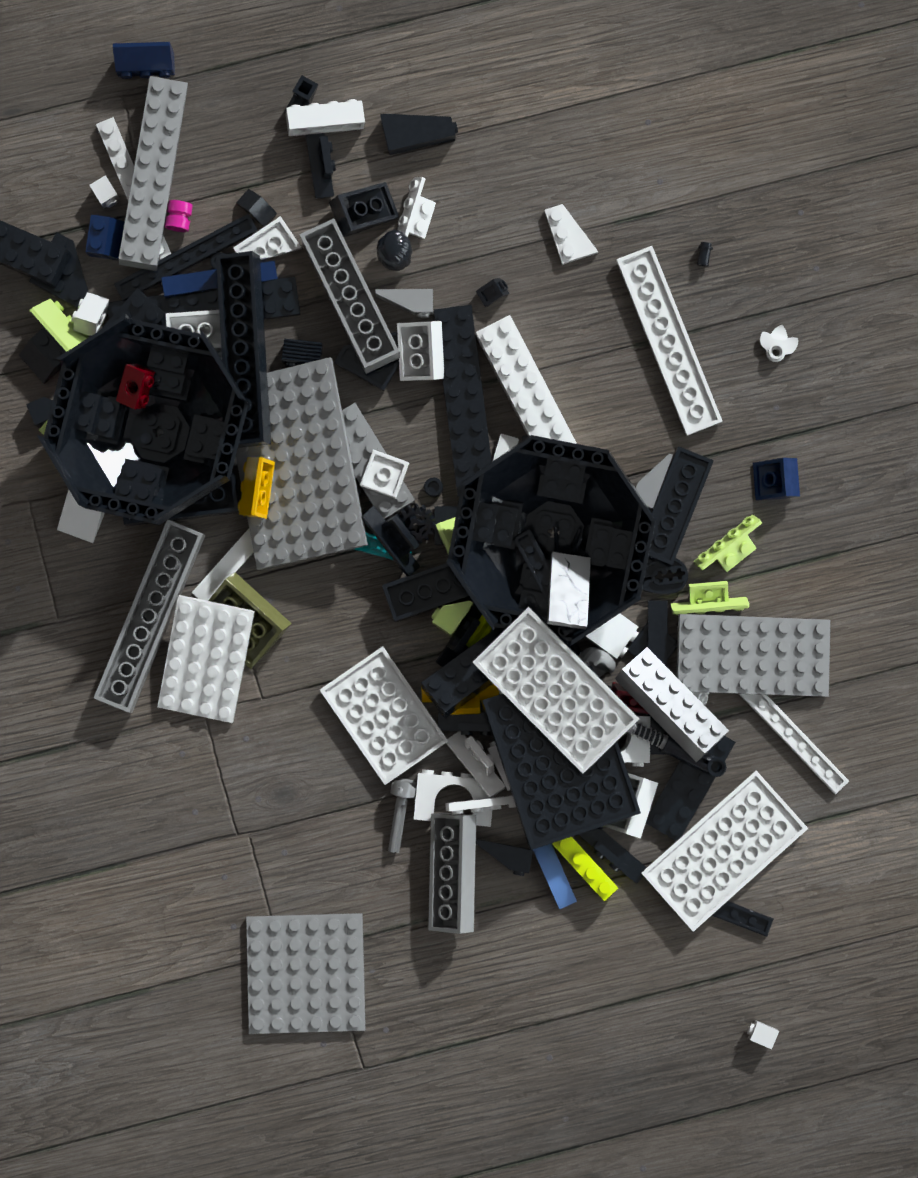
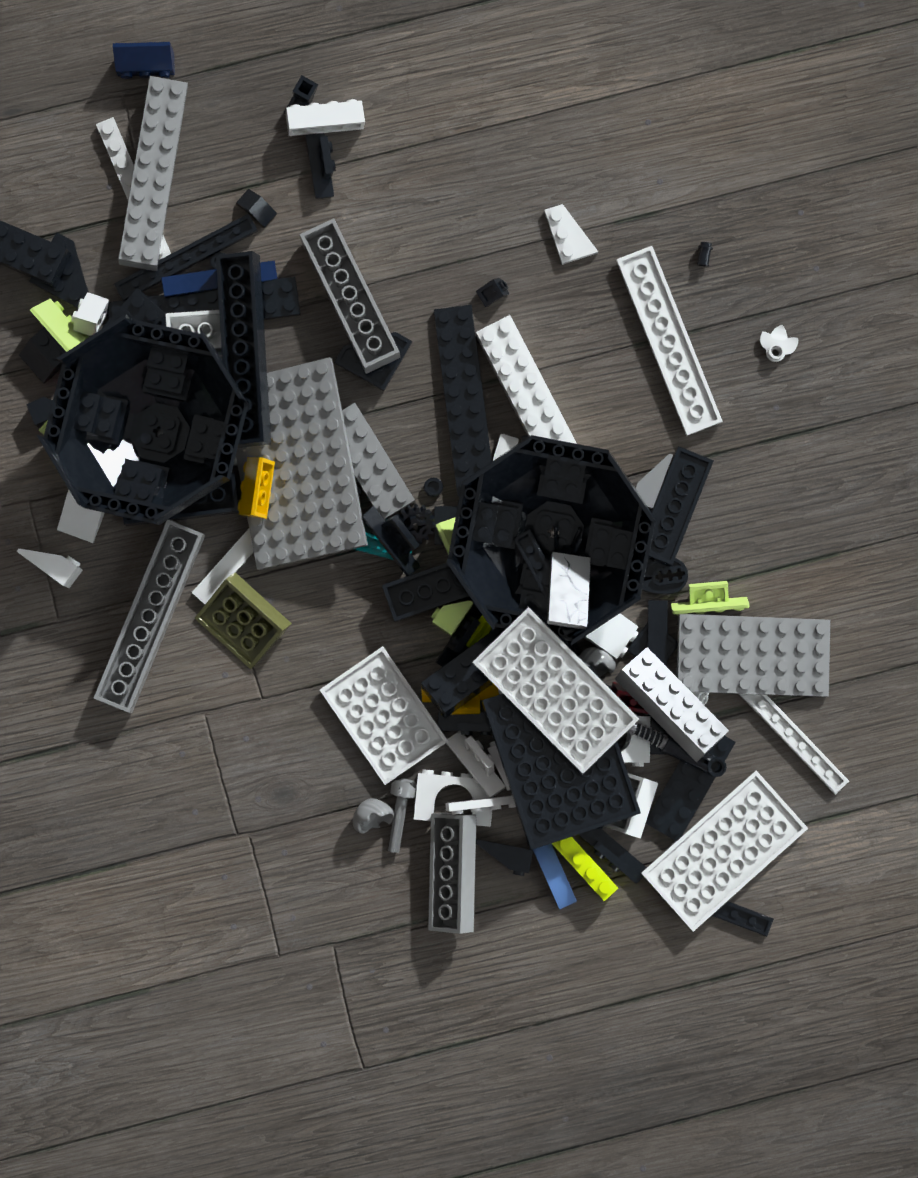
dark blue slope [85,215,125,261] -> none
white brick [90,175,120,208] -> none
dark red brick [116,363,155,409] -> none
white plate [157,595,255,723] -> none
dark pink wheel [164,200,193,232] -> none
white wing [233,216,302,260] -> none
light grey plate [246,913,366,1034] -> none
black brick [282,338,323,367] -> none
black slope [329,182,399,237] -> none
white tile [360,450,410,499] -> none
light grey slope [375,289,433,318] -> none
black piece [377,230,413,271] -> none
black slope [380,114,458,155] -> none
white slope [397,321,444,381] -> none
white bracket [398,177,436,239] -> none
yellowish green bracket [694,515,762,572] -> none
white brick [747,1020,779,1049] -> none
dark blue slope [753,458,800,501] -> none
none -> white slope [17,549,83,588]
none -> light grey piece [353,798,394,834]

